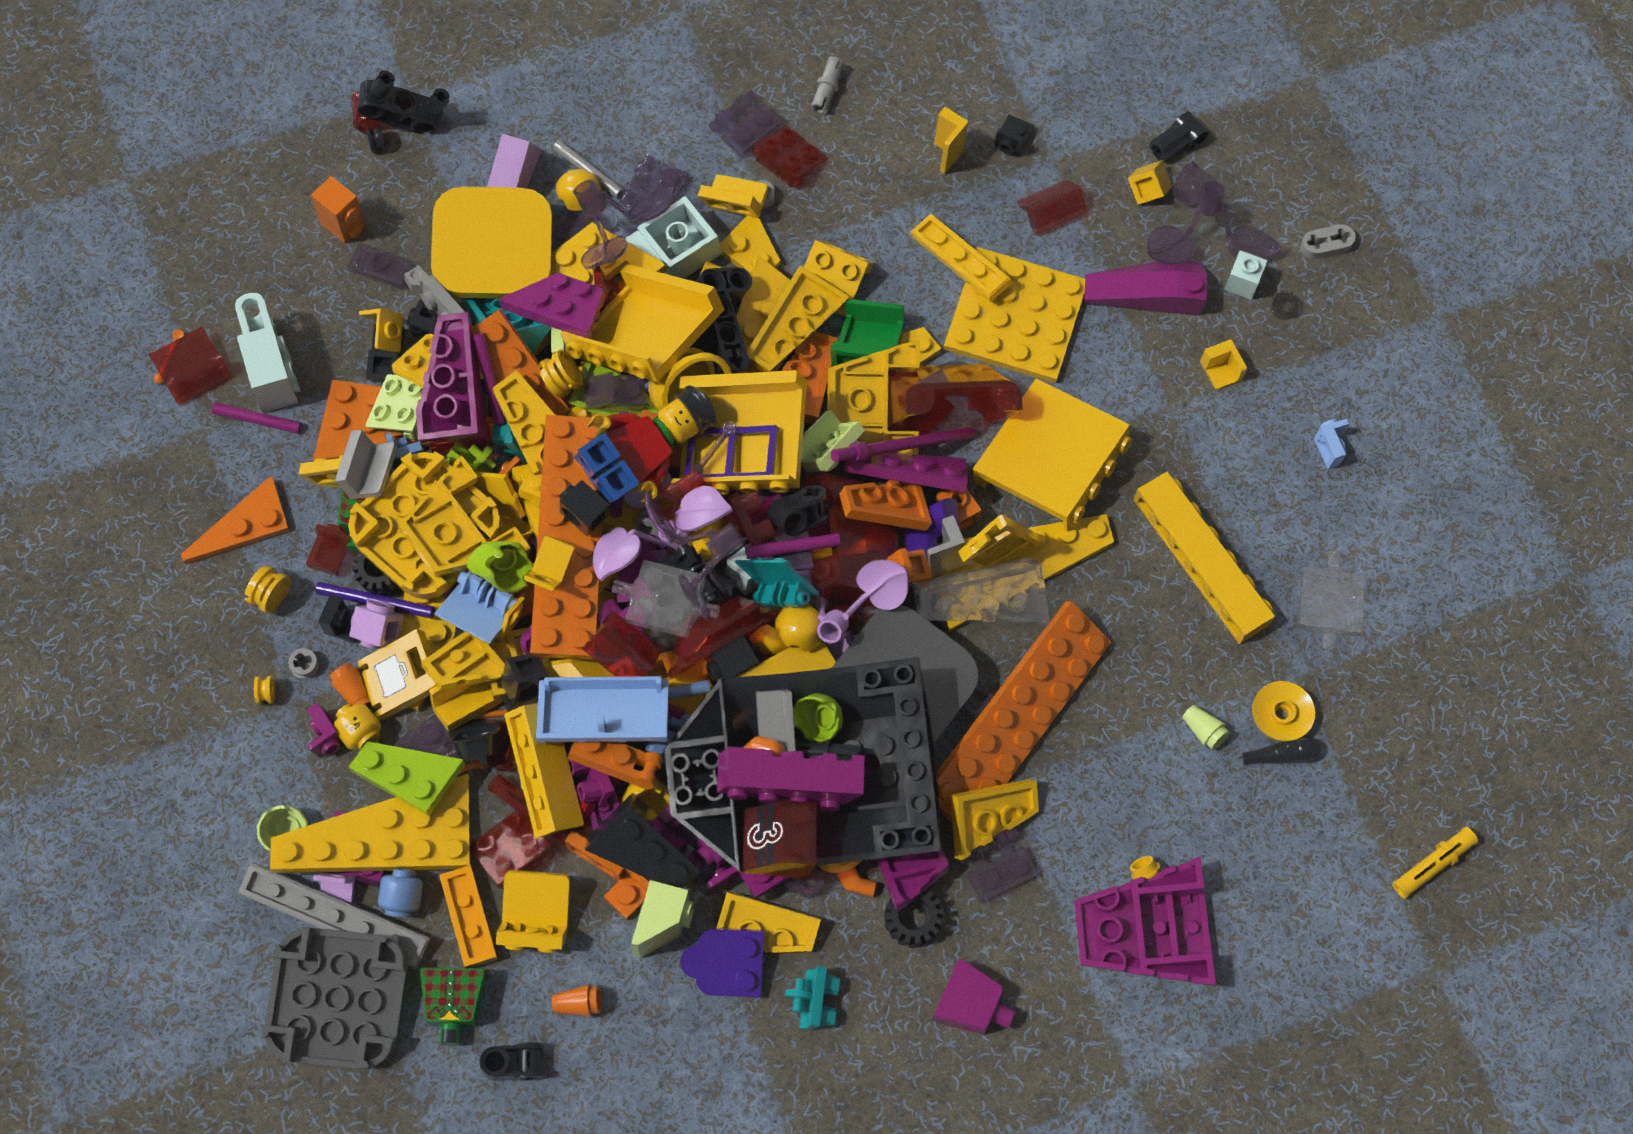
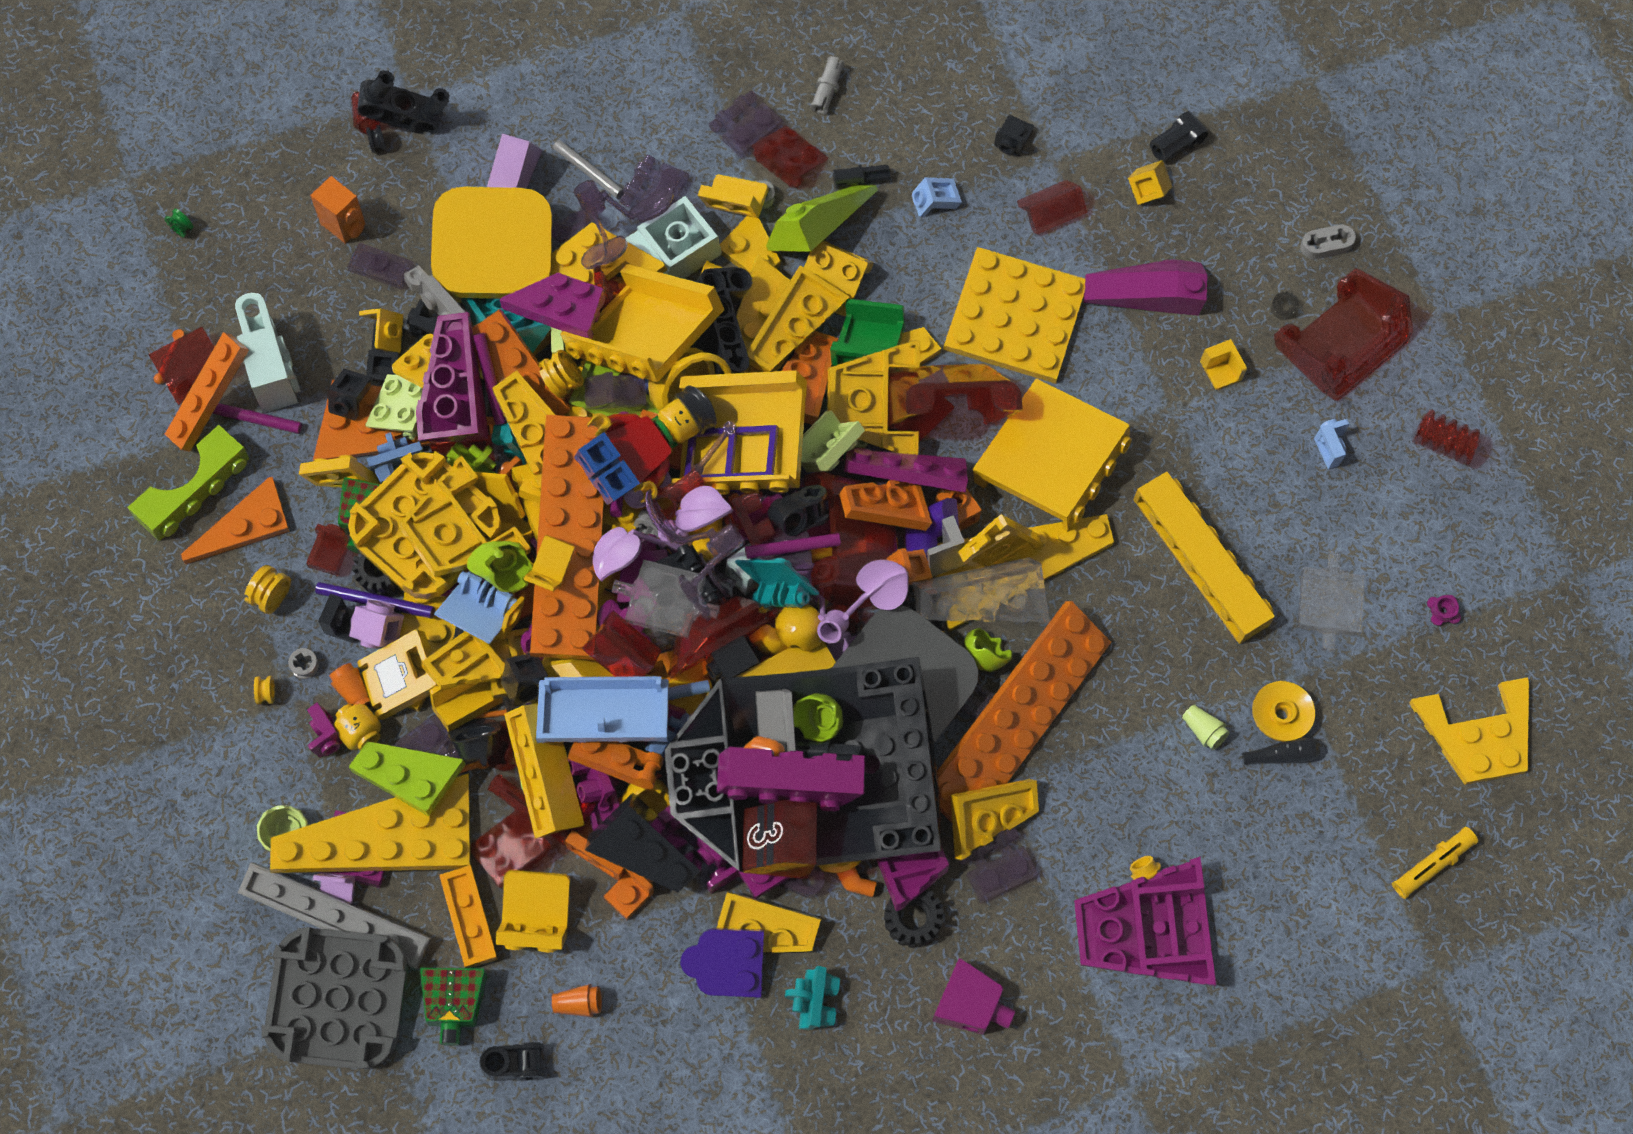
light grey panel [335,430,397,499] -> none
medium blue head [378,868,423,917] -> none
yellow hair [556,168,602,211] -> none
black brick [559,480,610,537] -> none
yellowish green slope [631,880,694,958] -> none
magenta bar [831,427,975,462] -> none
yellow tile [910,214,1012,302] -> none
yellow panel [934,107,969,174] -> none
clear purple plant [1147,161,1281,265] -> none
light aqua brick [1224,250,1267,300] -> none
none -> lime arch [127,425,250,541]
none -> green bush [164,208,194,238]
none -> orange plate [165,332,249,452]
none -> black bracket [328,368,372,420]
none -> lime wedge [766,185,878,252]
none -> black axle [833,164,891,188]
none -> light blue bracket [912,177,962,217]
none -> lime hair [964,627,1013,672]
none -> clear red windscreen [1274,268,1413,401]
none -> yellow wing [1409,677,1529,785]
none -> clear red piece [1412,409,1481,466]
none -> magenta plate [1427,595,1461,626]

